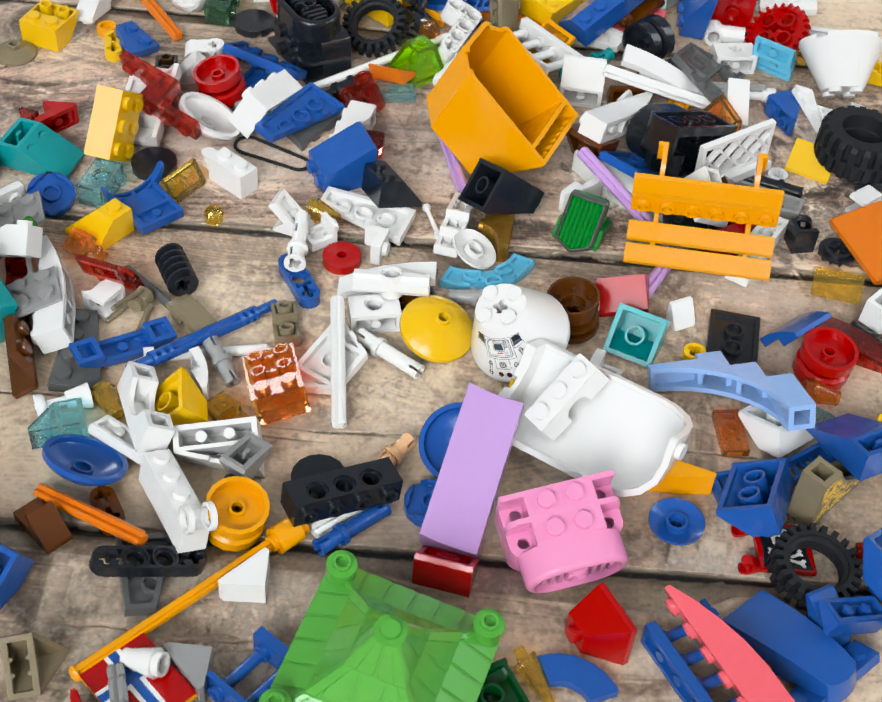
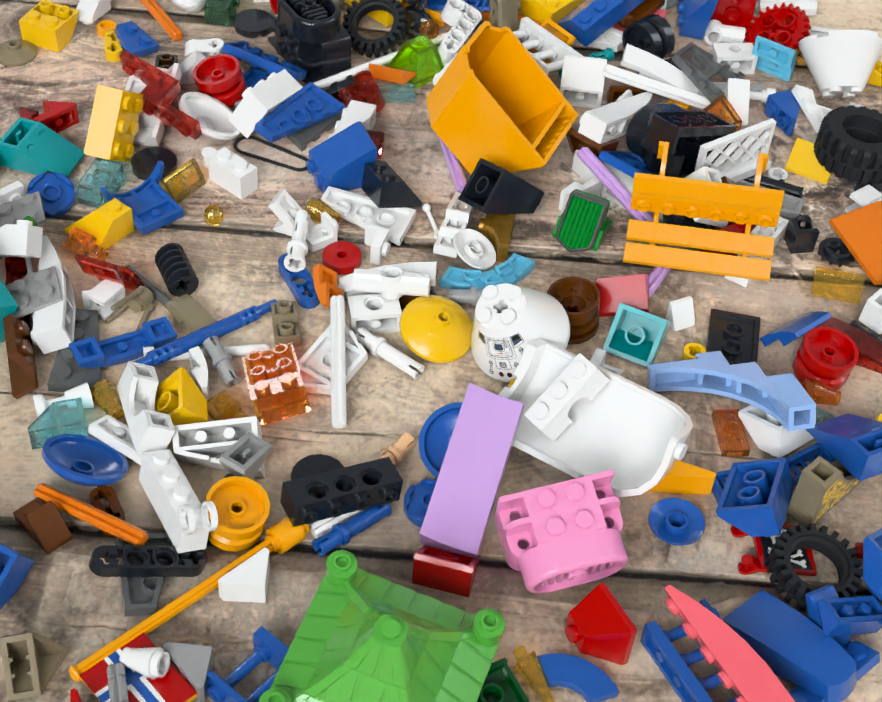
none -> orange slope [313,264,344,309]

